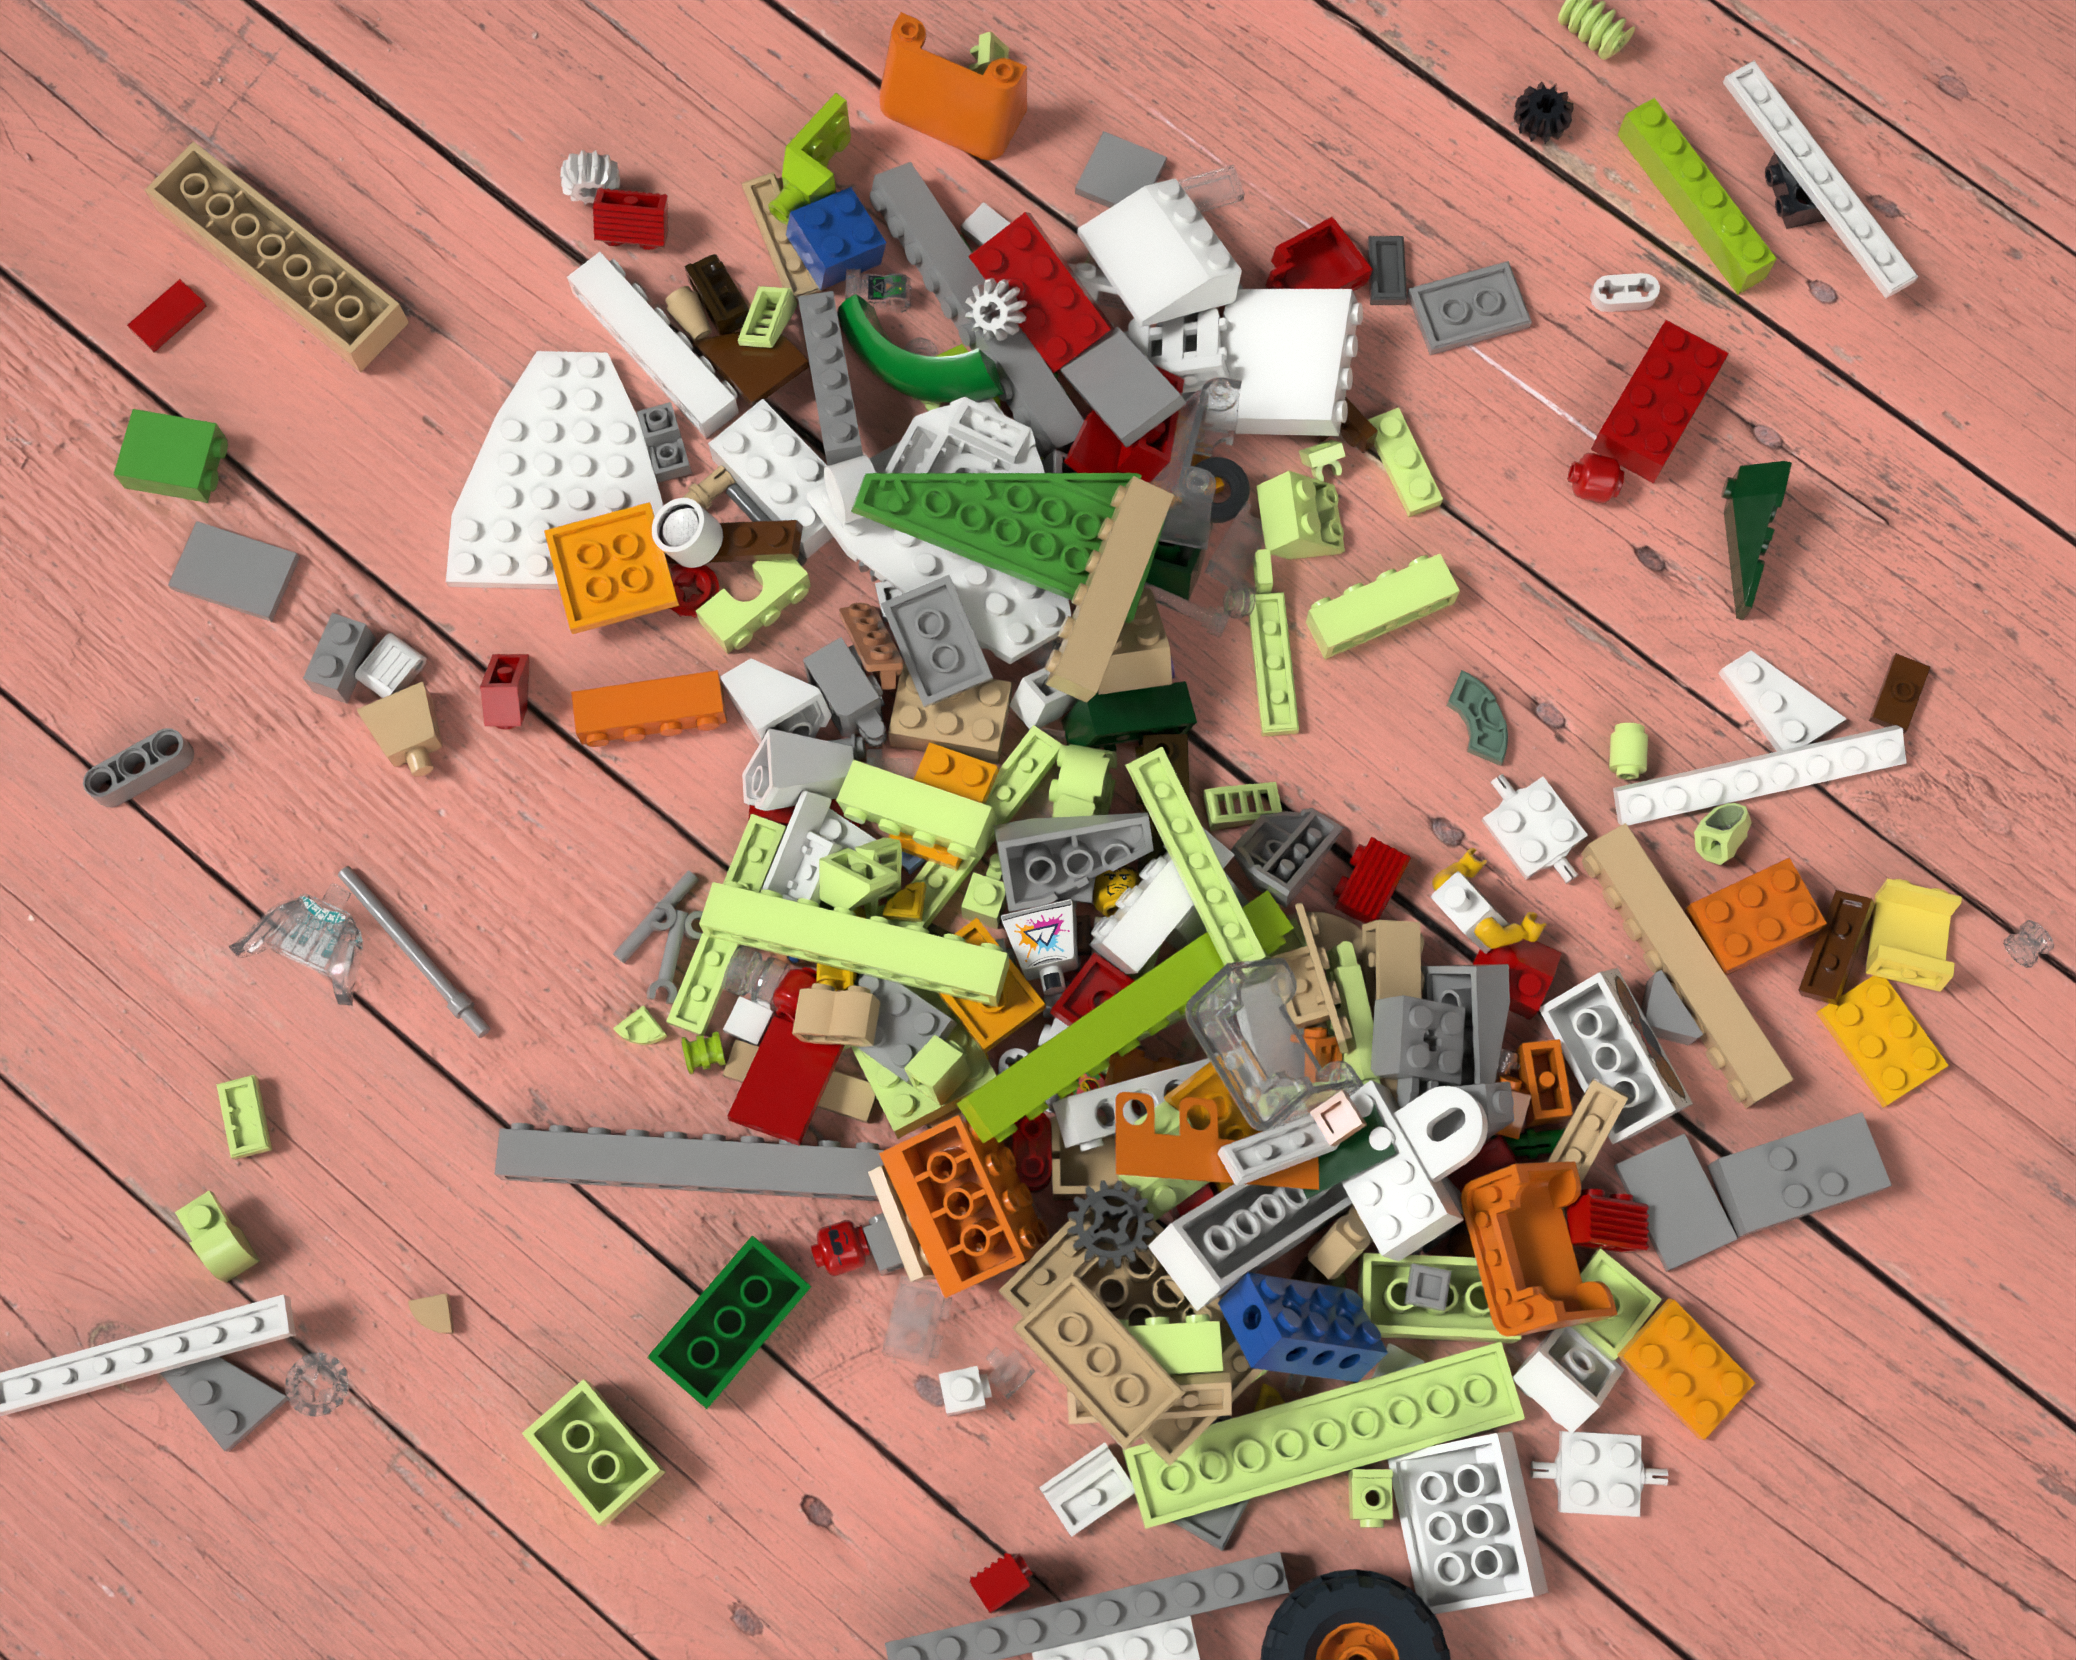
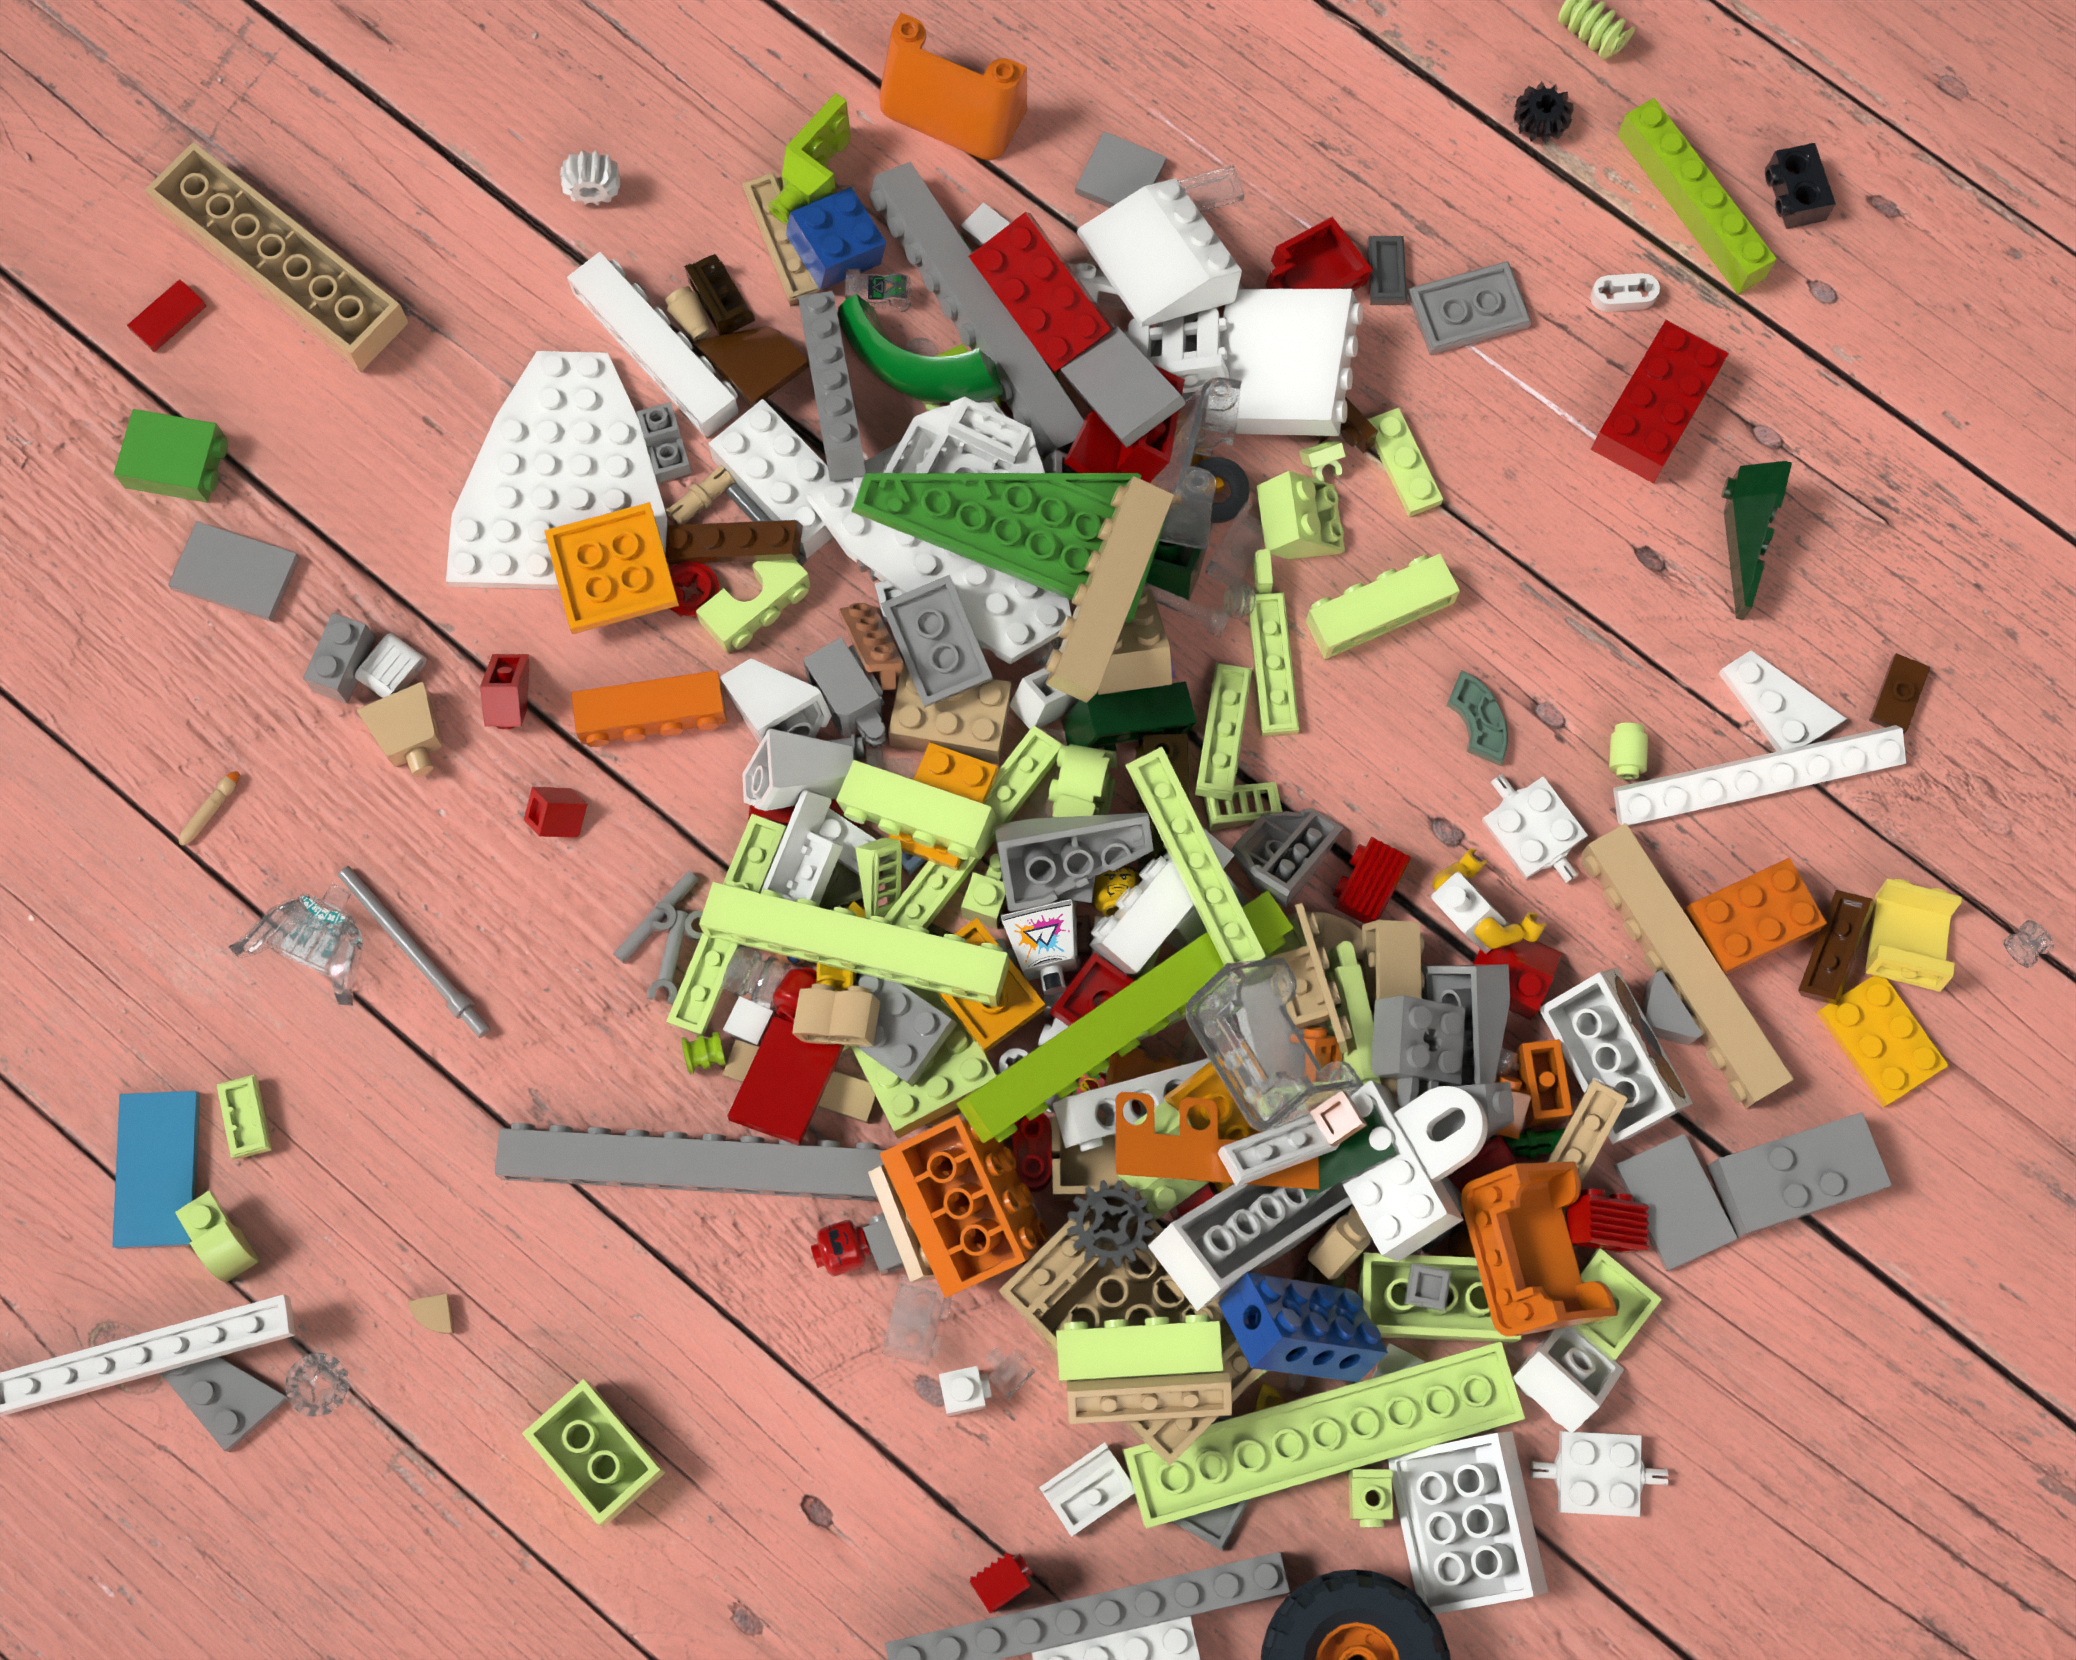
light grey beam [83,728,194,808] -> none
red brick [593,188,668,250] -> none
yellowish green tile [613,1005,668,1045] -> none
green brick [647,1235,811,1409] -> none
white piece [652,498,723,568] -> none
yellowish green slope [738,286,797,348] -> none
yellowish green slope [819,848,899,911] -> none
white piece [824,455,876,524] -> none
yellow tile [882,882,926,922] -> none
yellowish green brick [904,1035,972,1106] -> none
white gear [965,278,1027,341] -> none
yellowish green tile [969,31,1009,75] -> none
tan tile [1012,1271,1186,1451] -> none
red head [1567,453,1624,503] -> none
light orange plate [1617,1298,1755,1440] -> none
yellowish green rock [1694,803,1752,865] -> none
white tile [1723,61,1918,299] -> none
none -> dark azure tile [112,1091,200,1249]
none -> tan piece [179,771,240,845]
none -> red panel [524,787,588,837]
none -> yellowish green tile [1195,663,1252,801]

